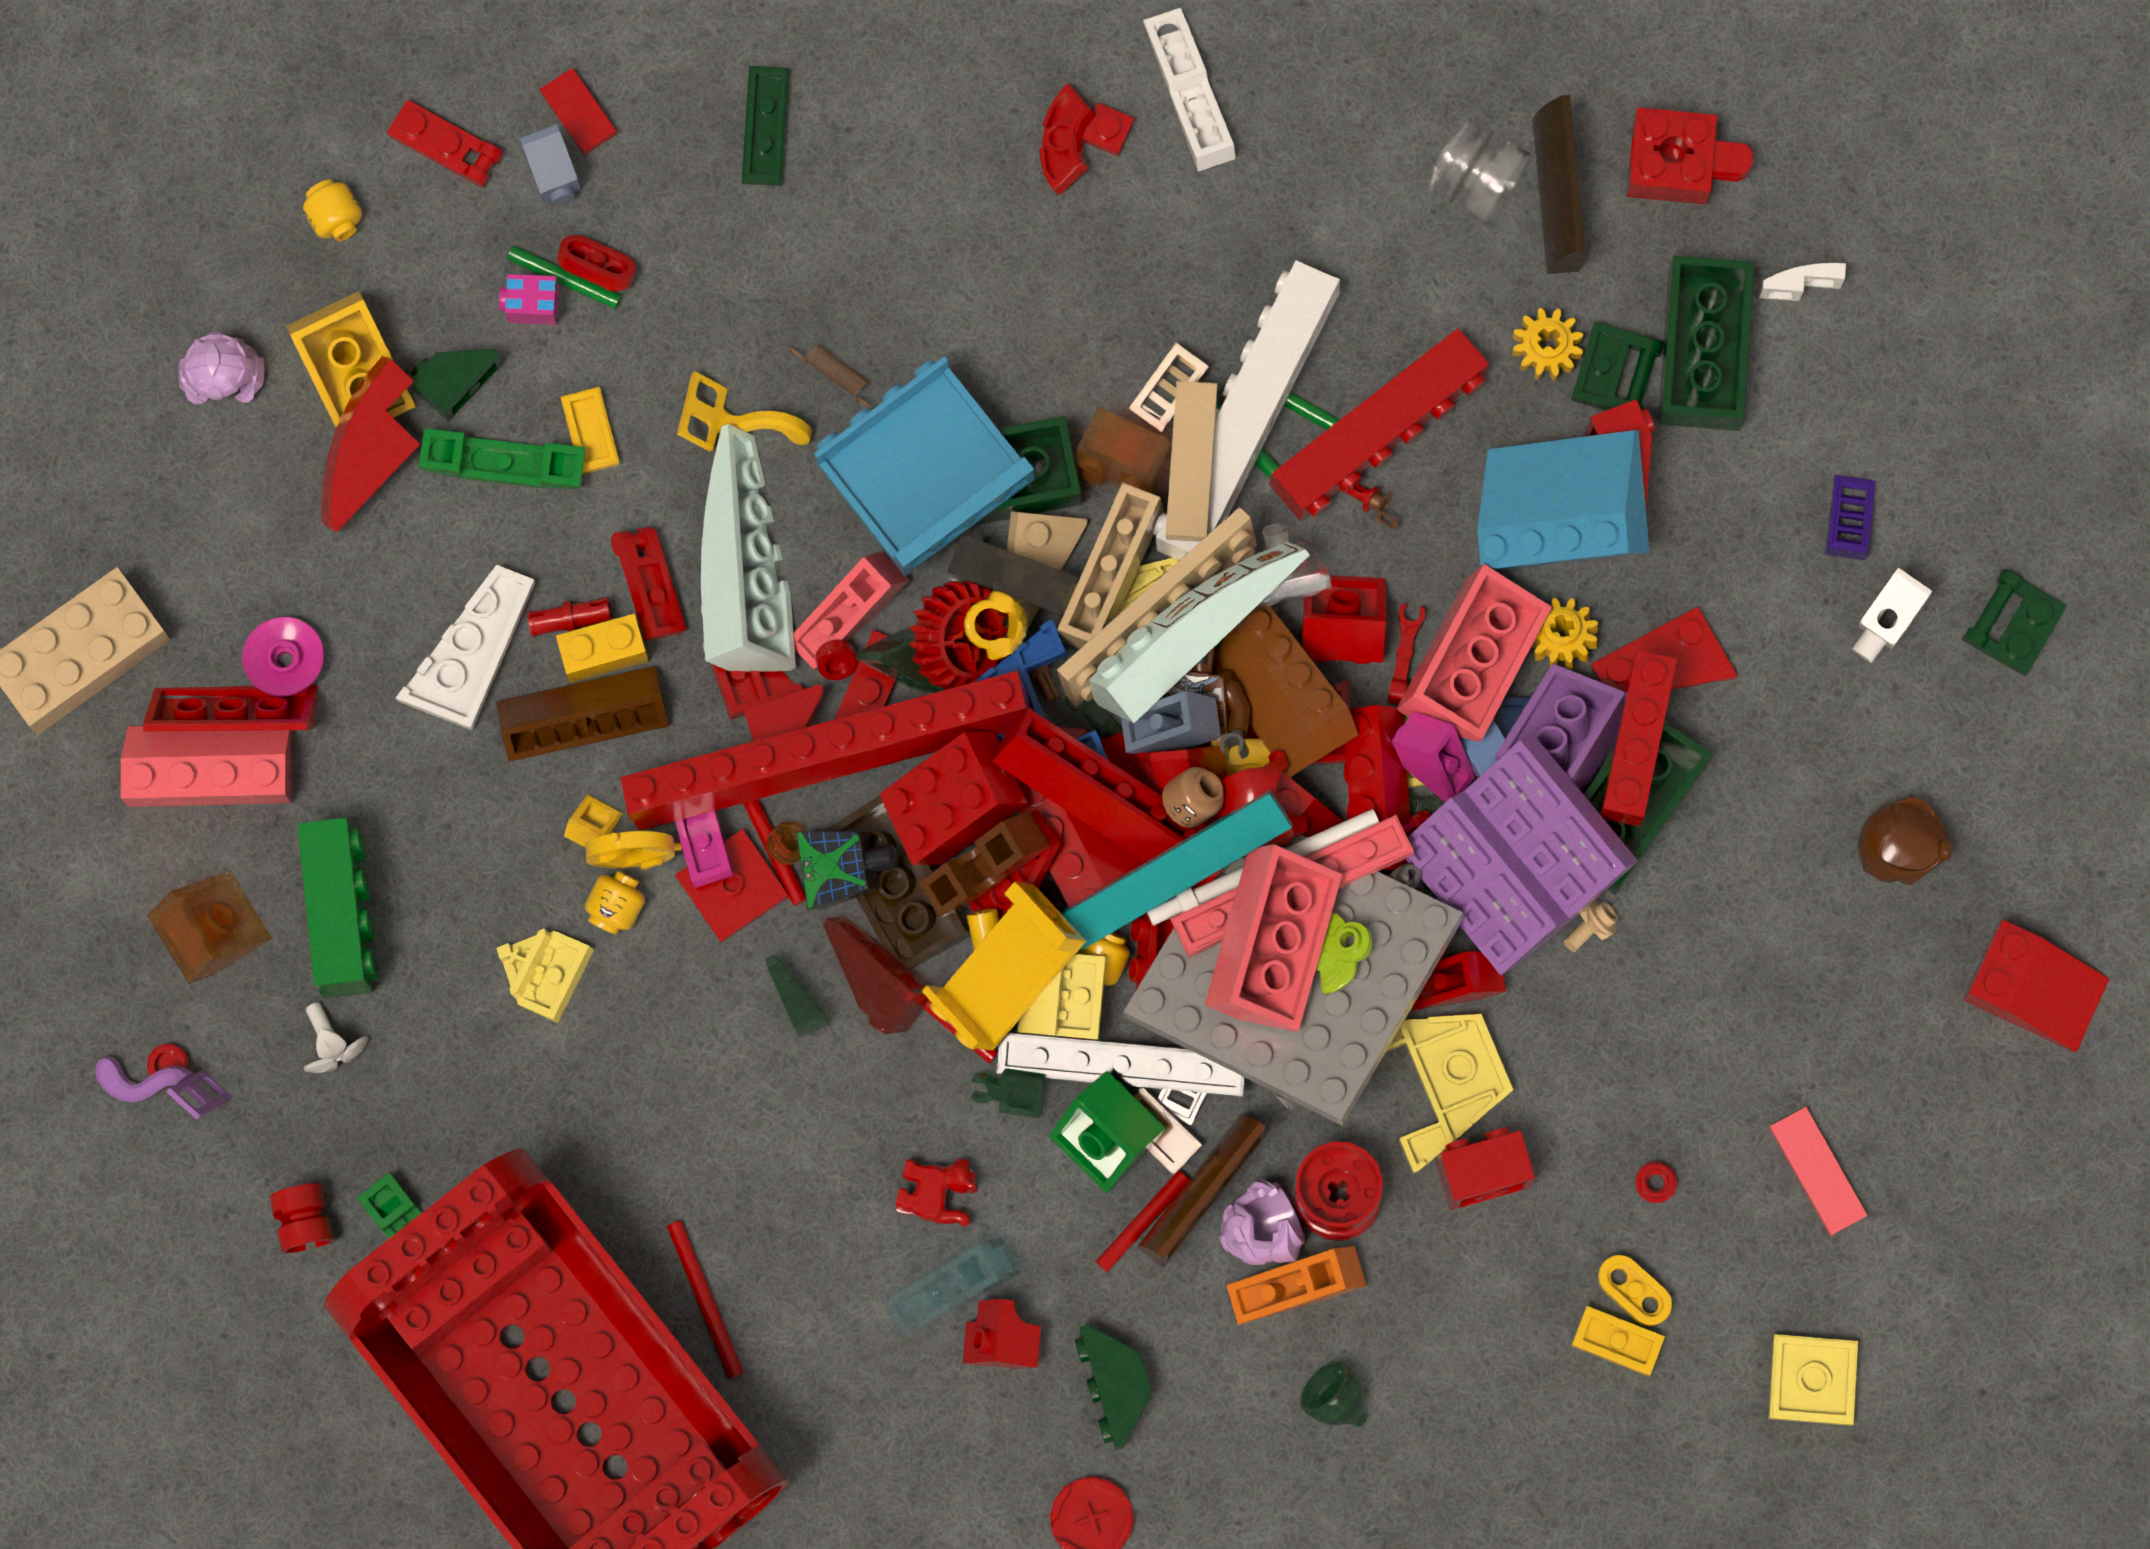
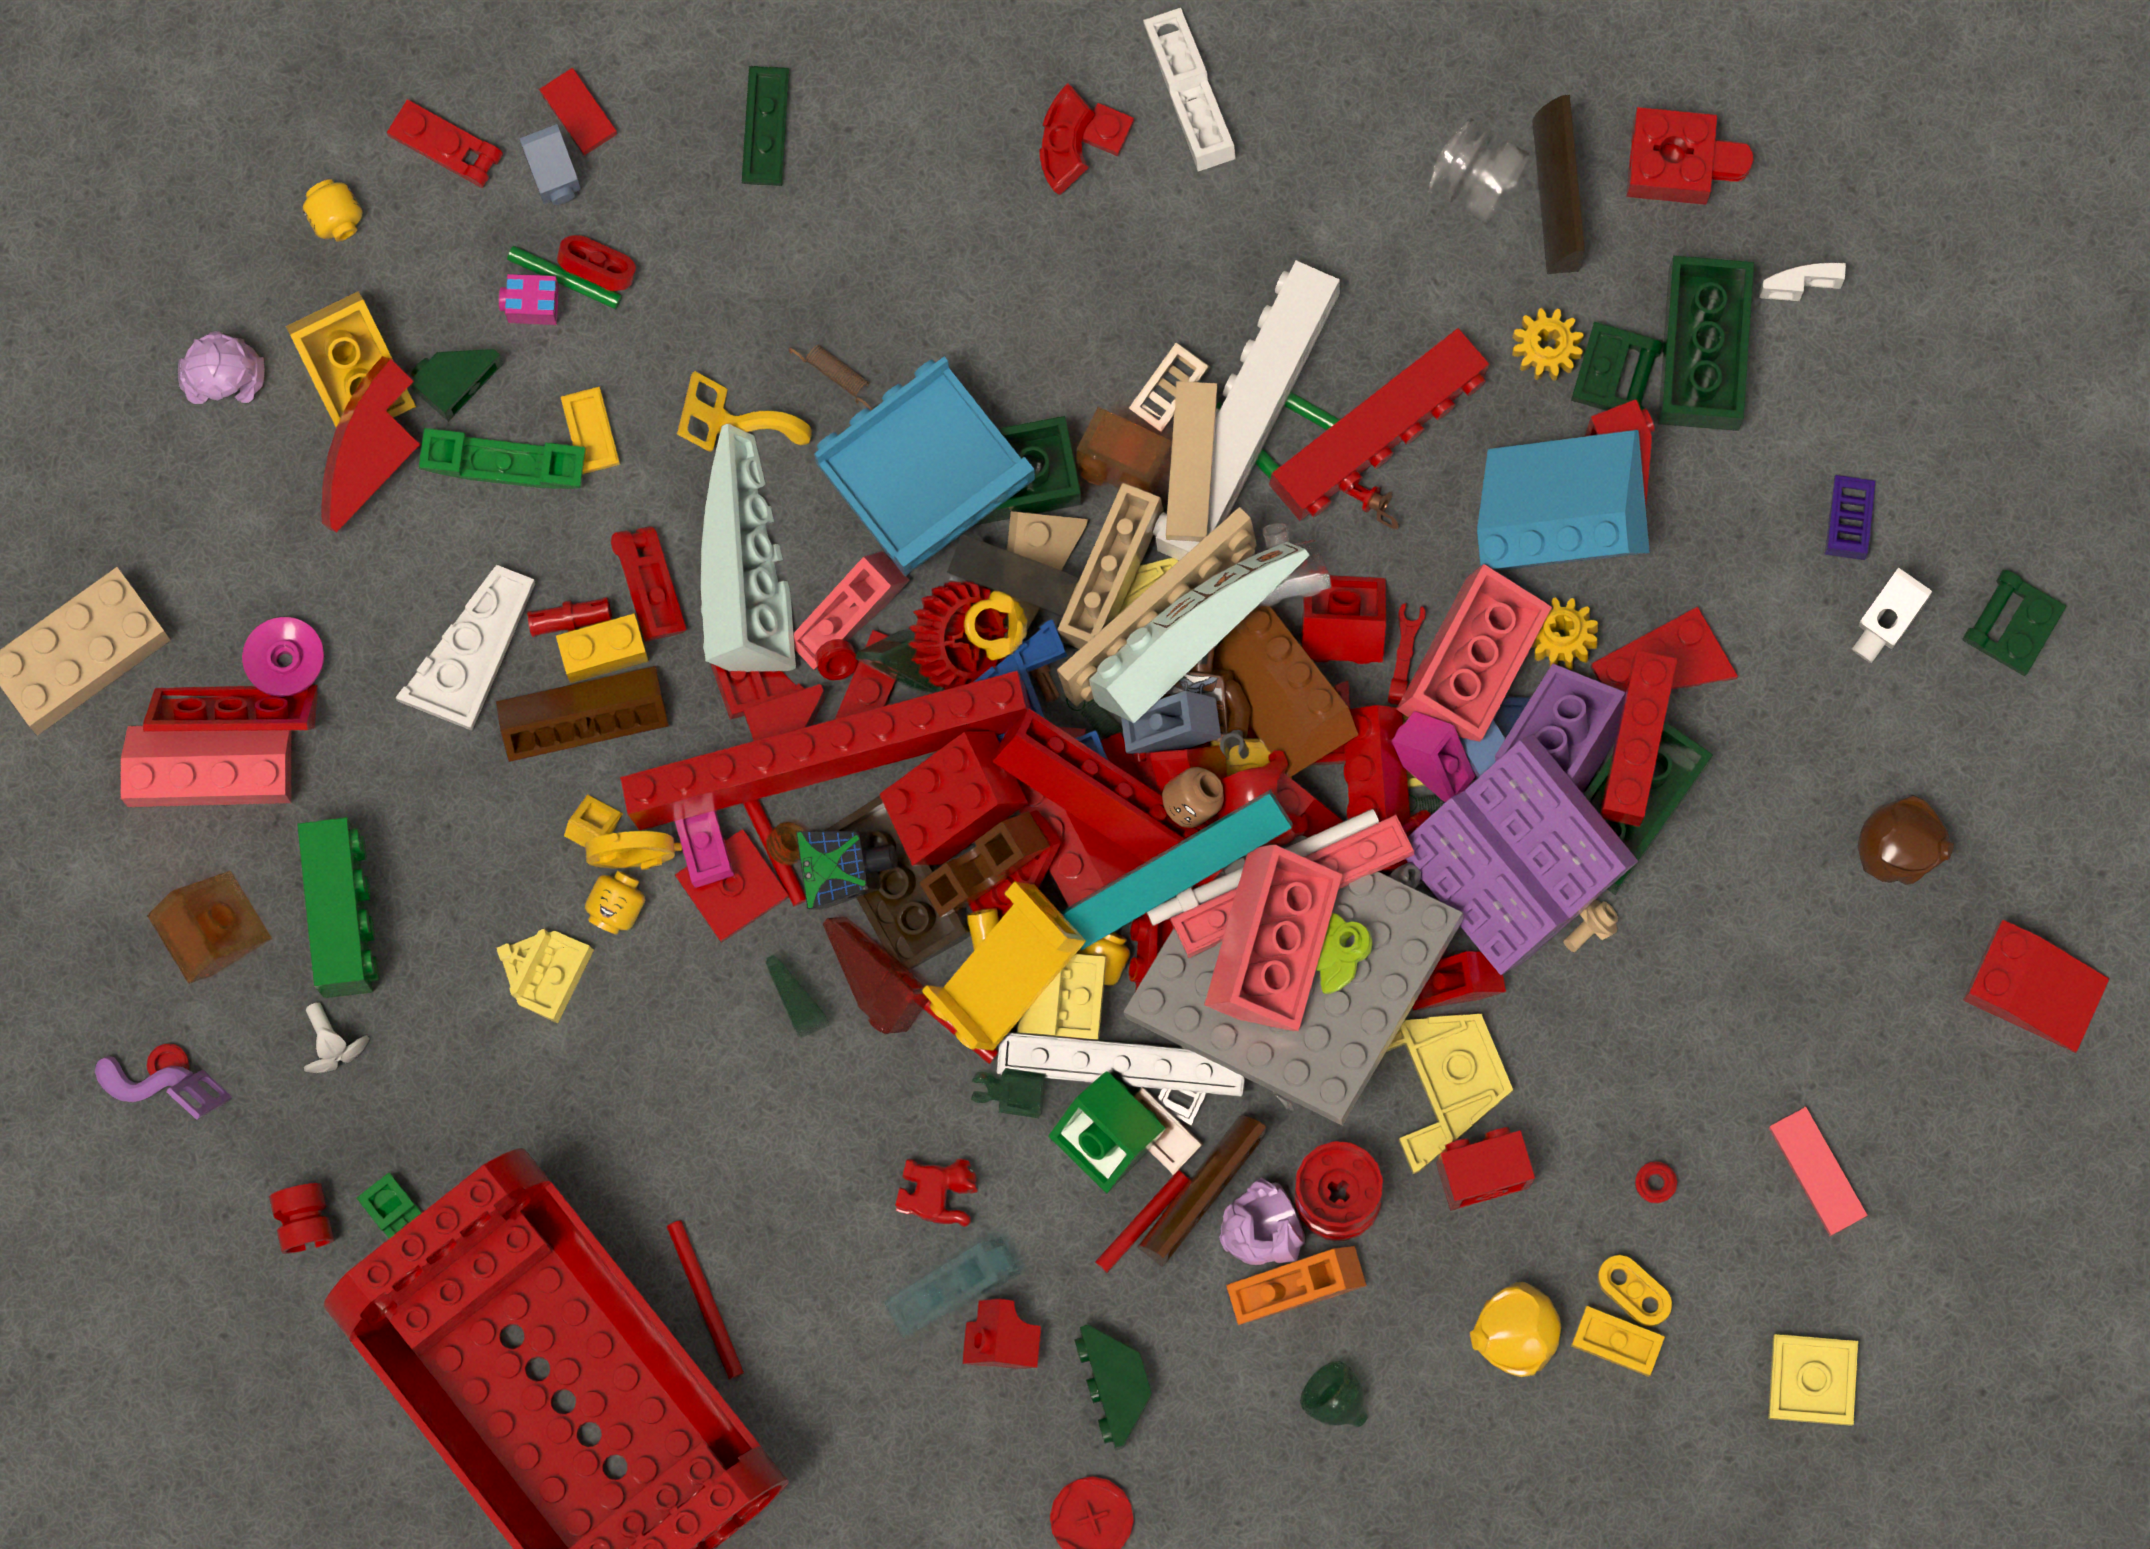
none -> yellow helmet [1470,1282,1561,1377]

